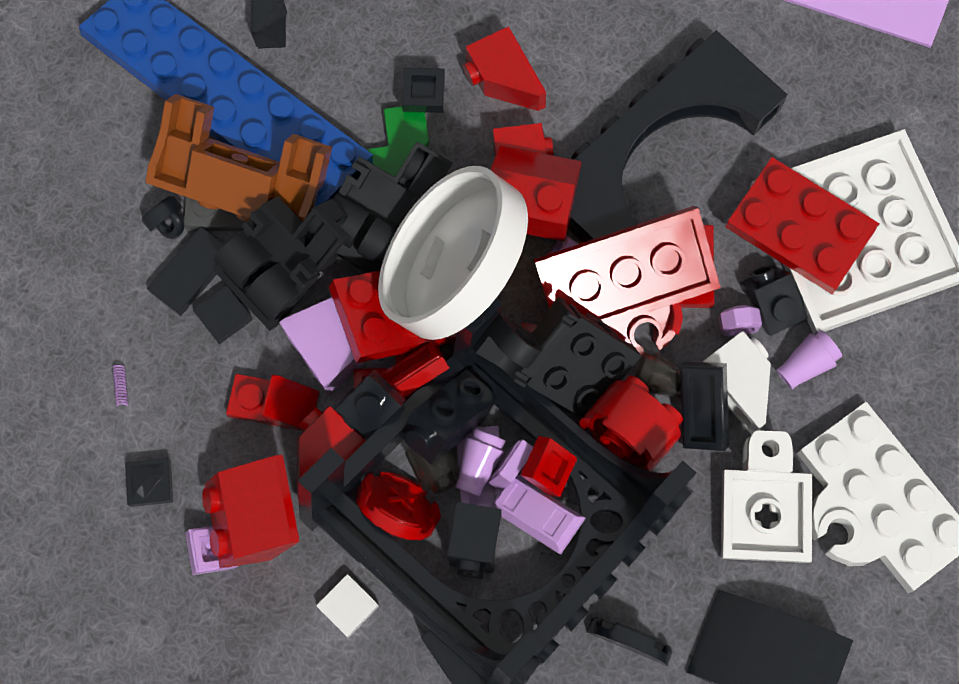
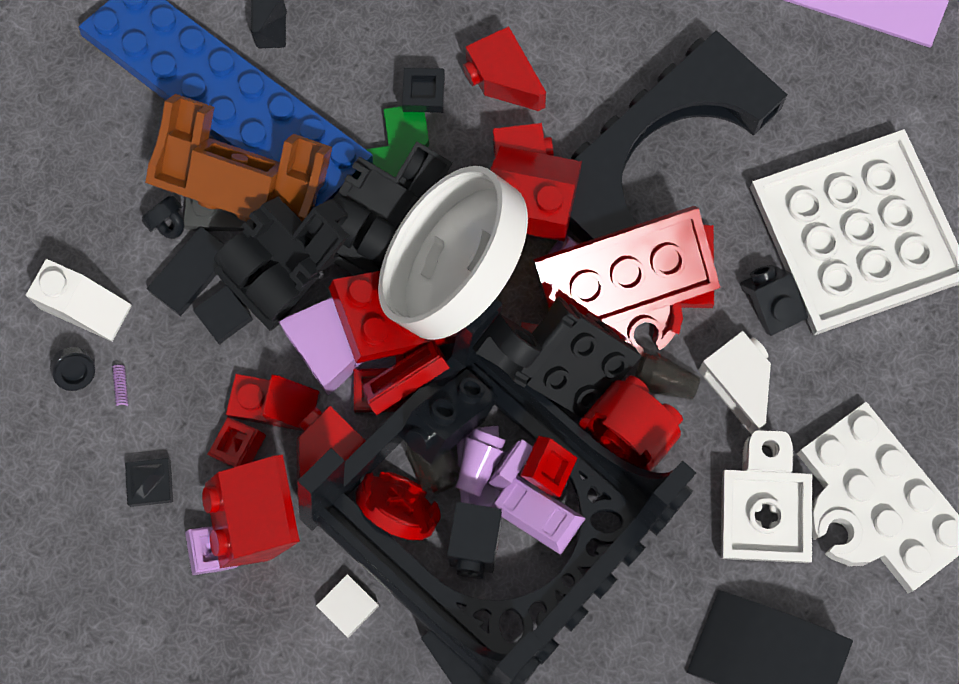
black bracket [336,370,406,439] -> none
black tile [586,617,673,666] -> none
black tile [680,361,729,451] -> none
lavender tile [718,305,762,337] -> none
red plate [725,157,880,295] -> none
lavender cone [776,330,842,390] -> none
none -> white slope [26,259,132,342]
none -> black tile [50,347,96,391]
none -> red tile [207,417,266,468]

